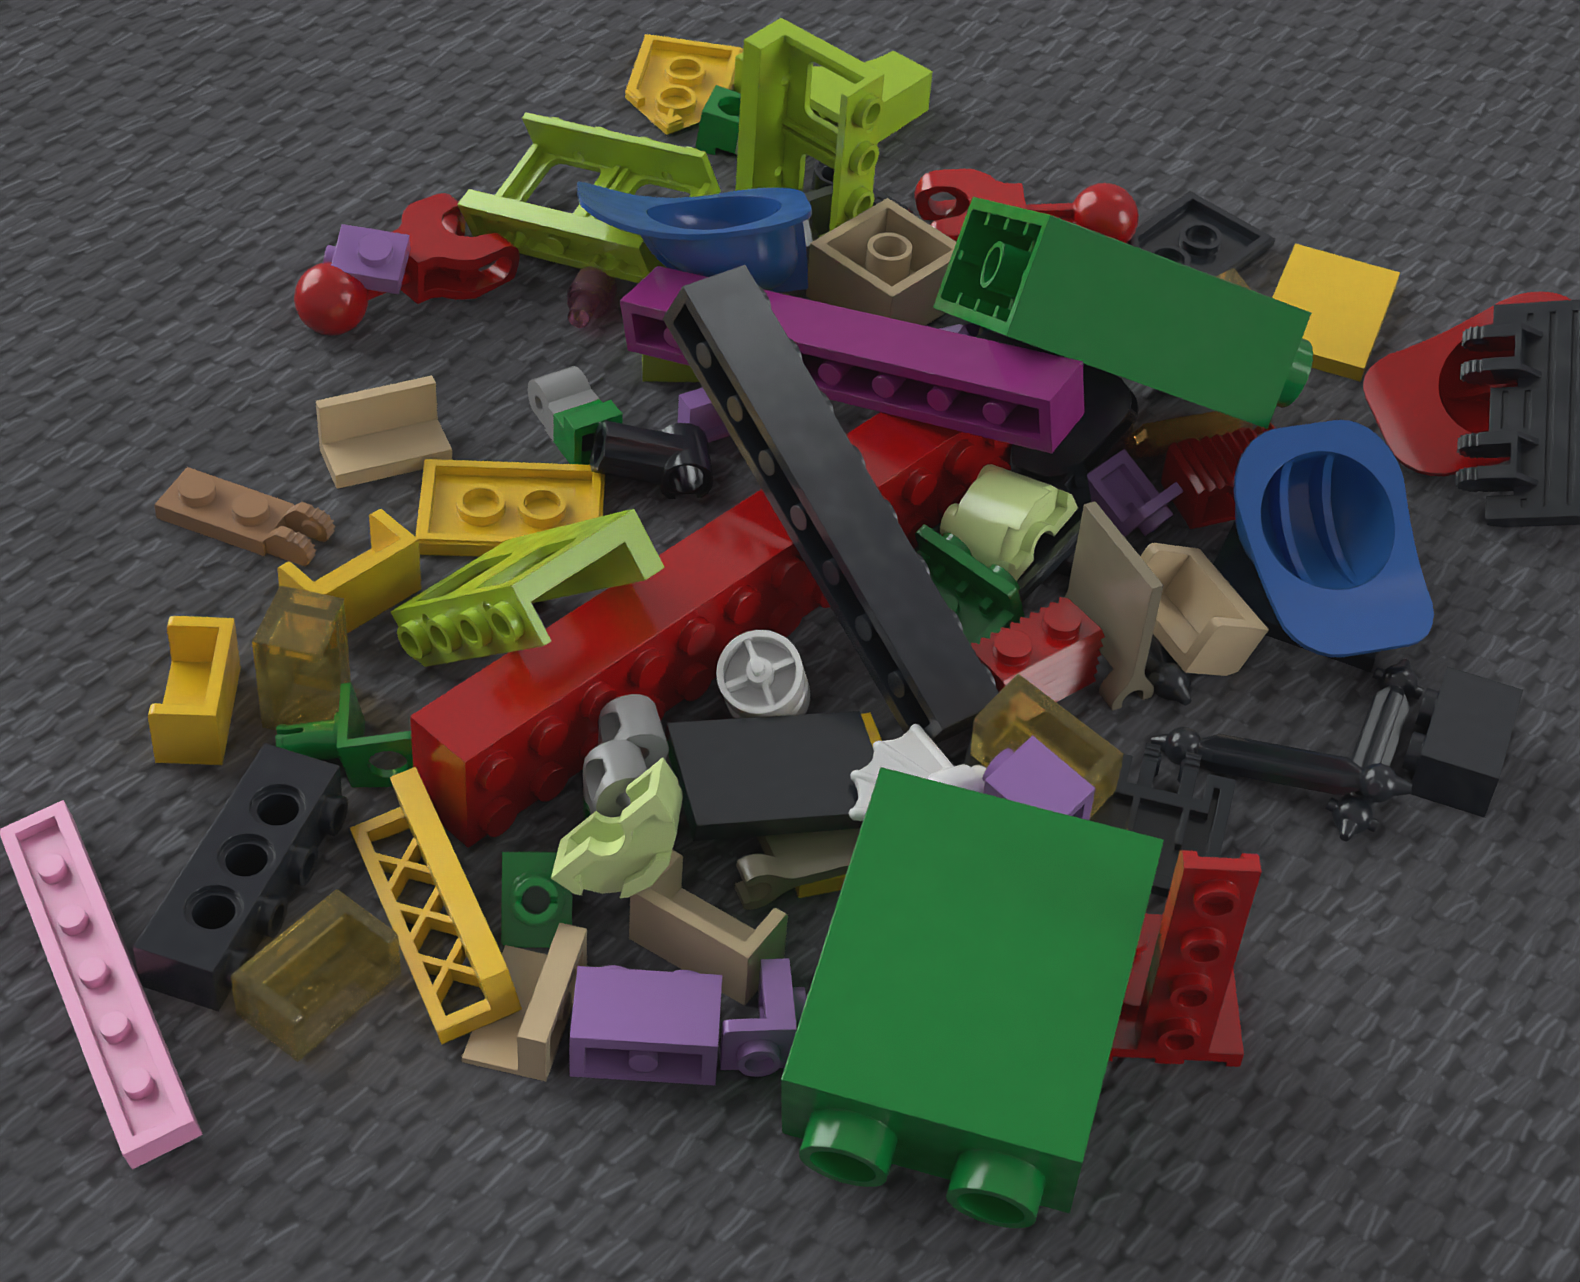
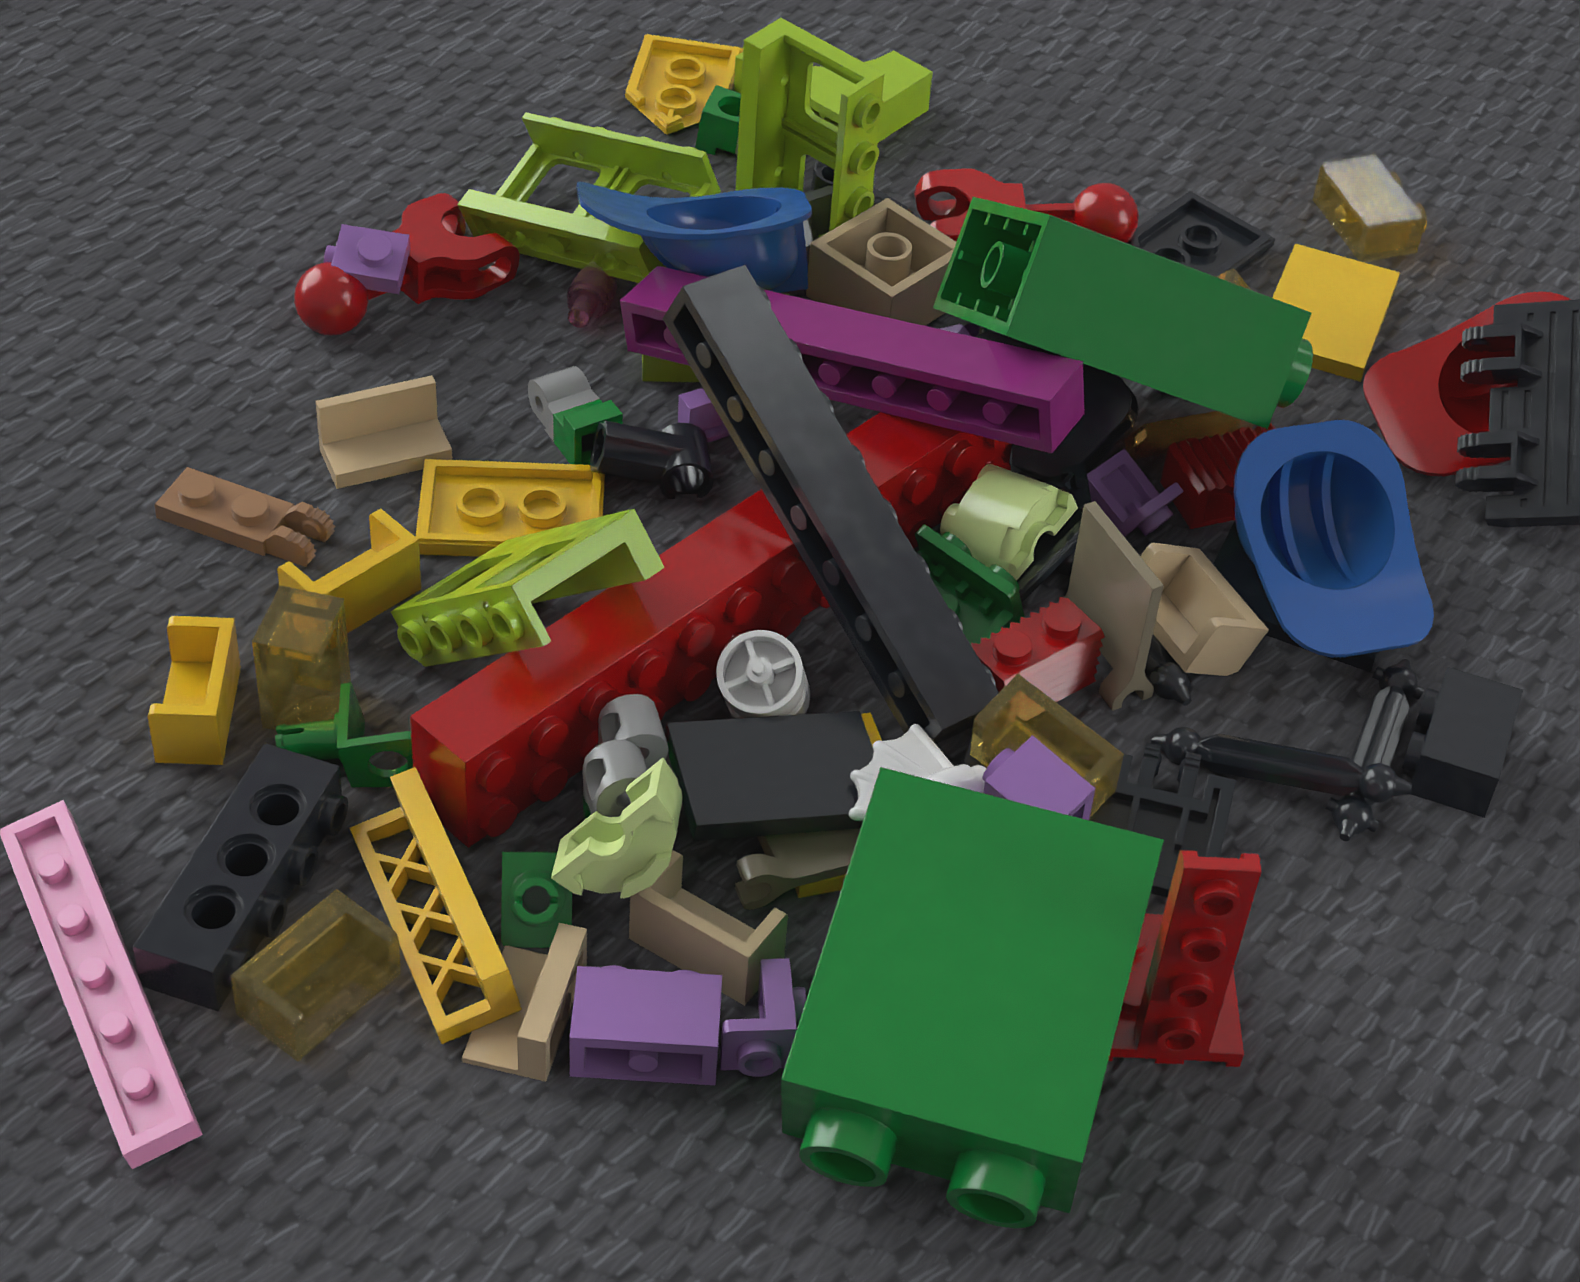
none -> clear yellow brick [1312,153,1427,262]

